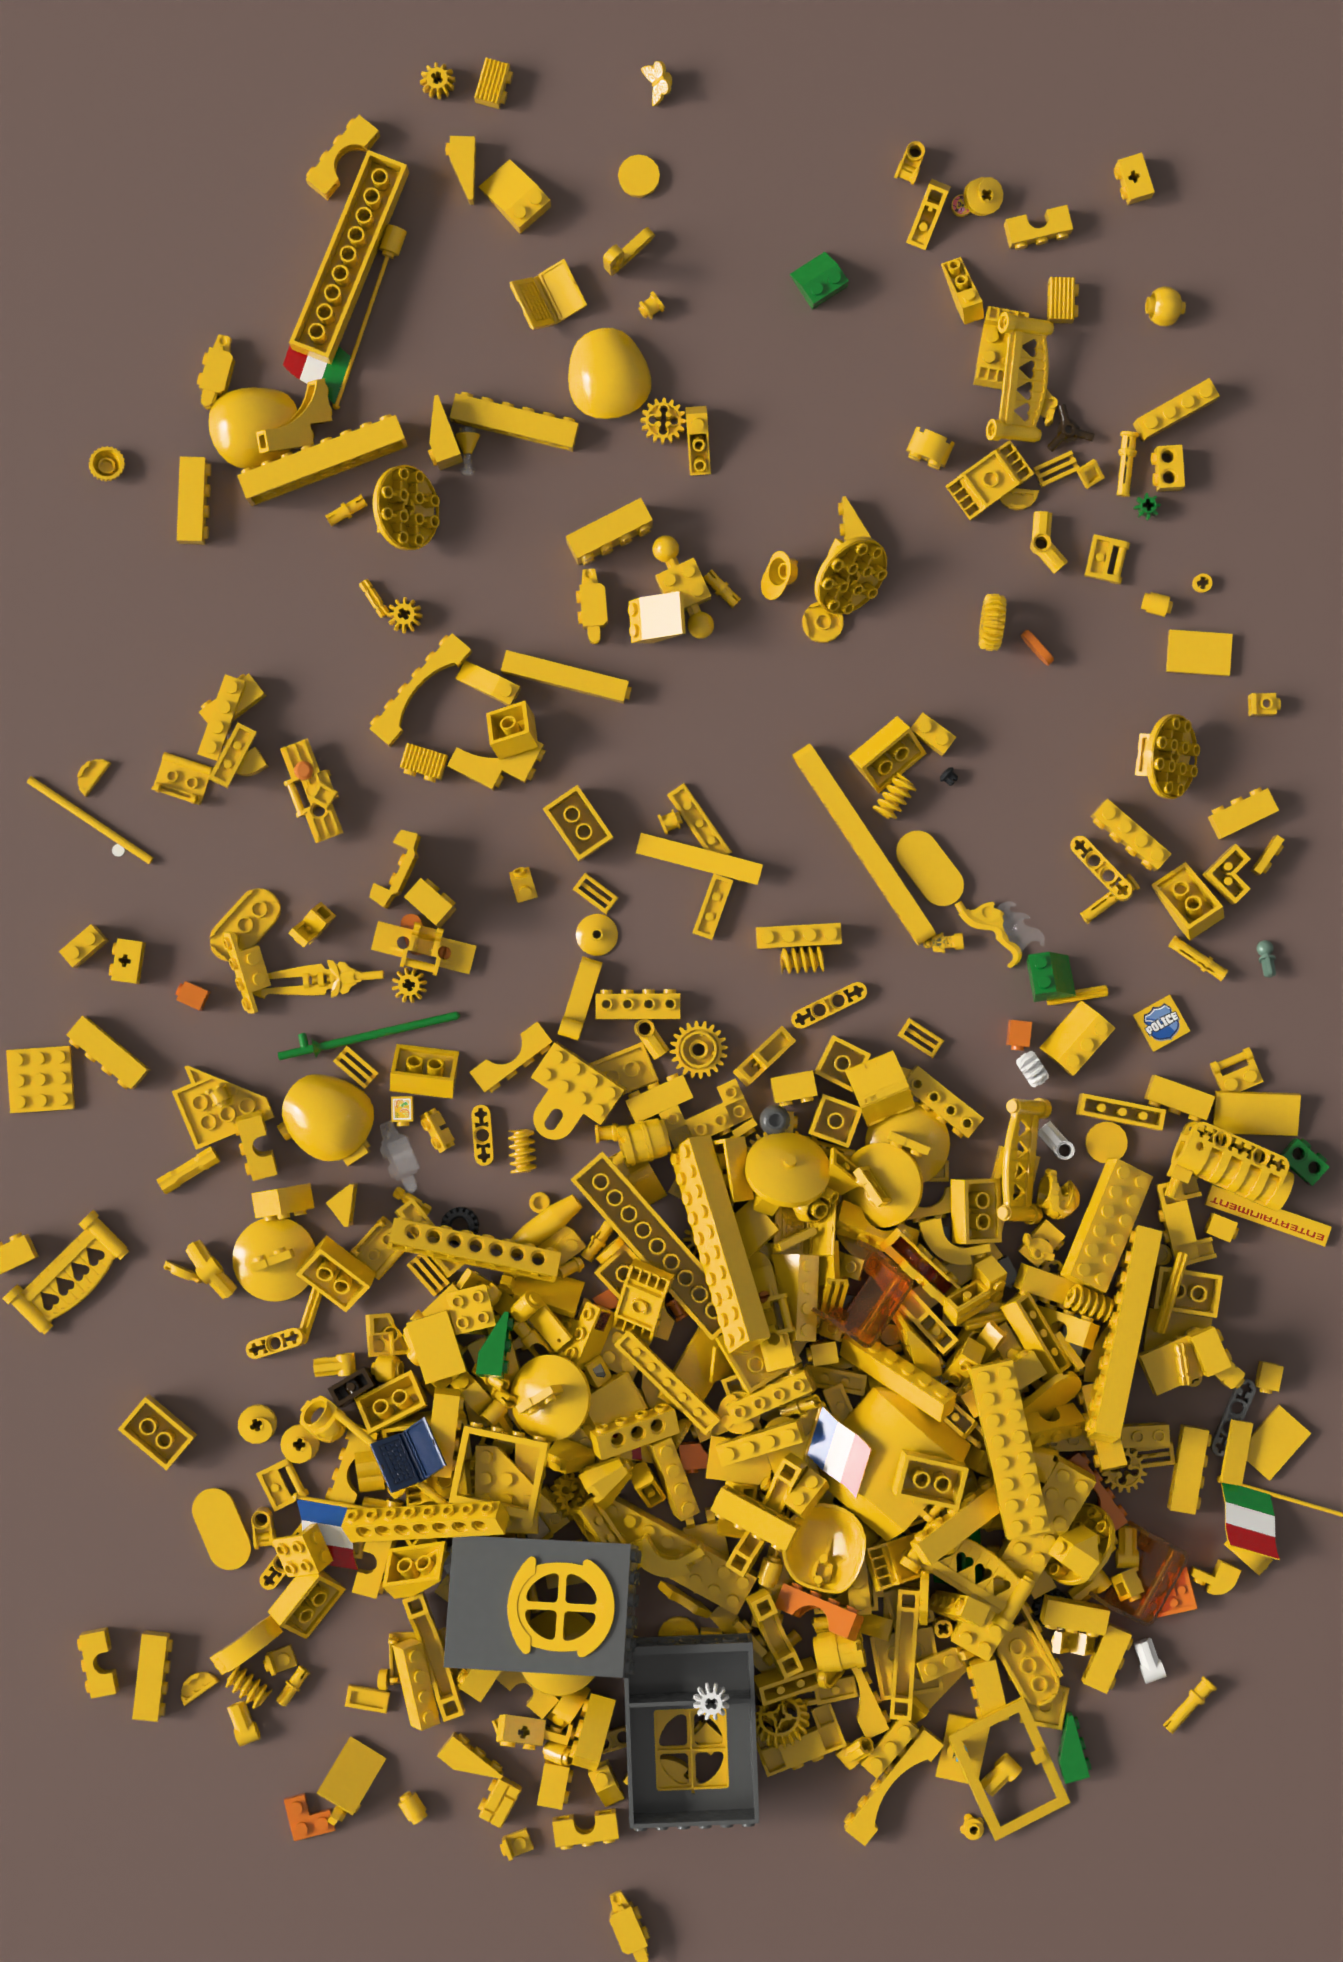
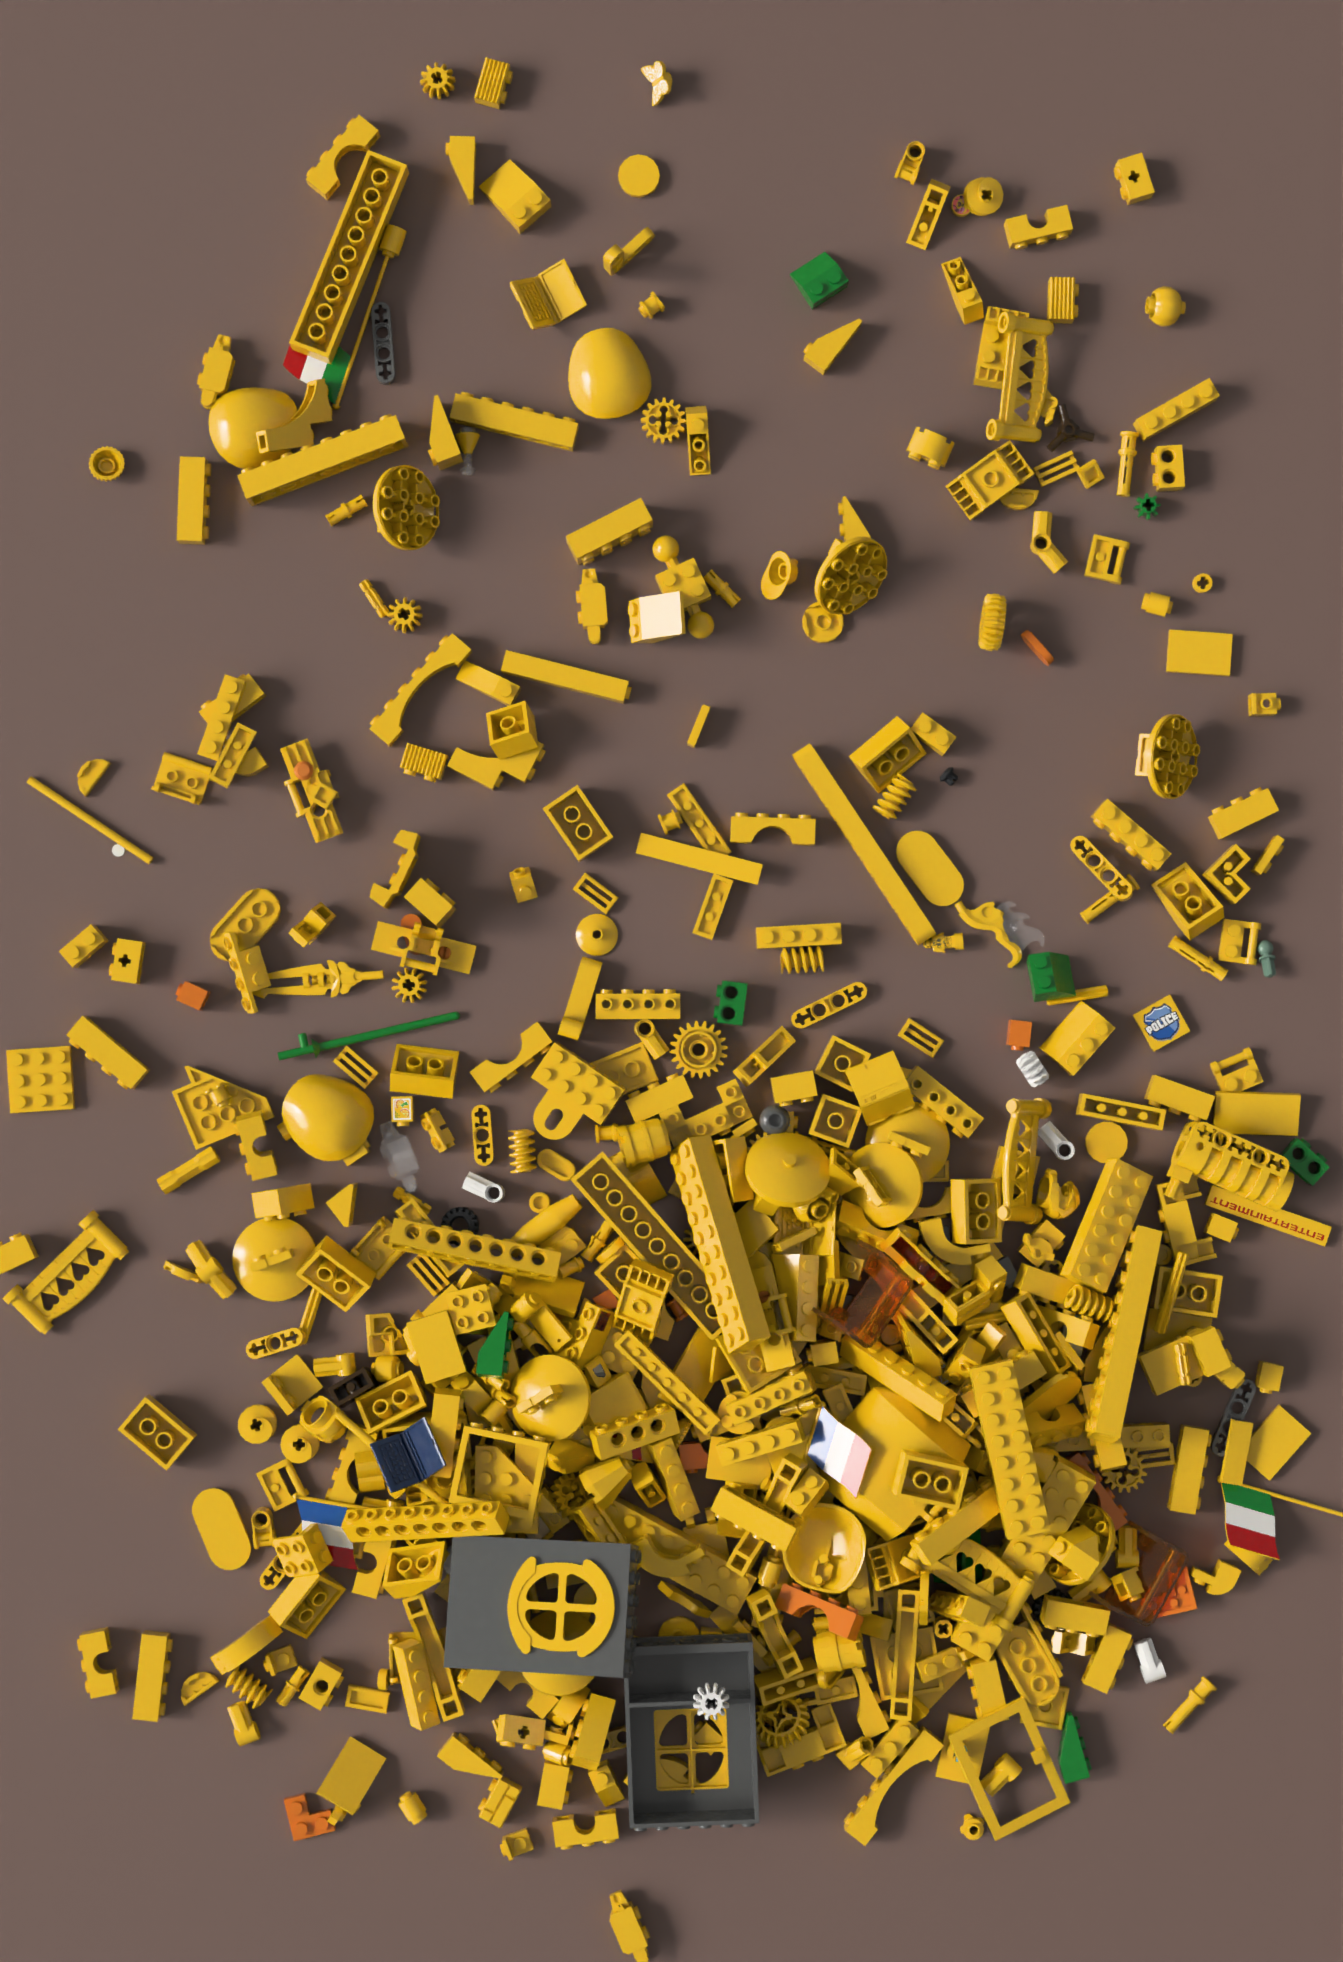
none -> yellow bracket [261,1354,323,1416]
none -> yellow brick [299,1657,344,1711]
none -> dark grey beam [371,302,396,385]
none -> white piece [462,1171,505,1203]
none -> yellow tile [537,1149,576,1181]
none -> yellow tile [573,1583,596,1621]
none -> yellow tile [687,704,710,748]
none -> green brick [713,980,748,1026]
none -> yellow arch [730,813,816,846]
none -> yellow slope [803,318,862,375]
none -> yellow plate [1218,919,1262,965]

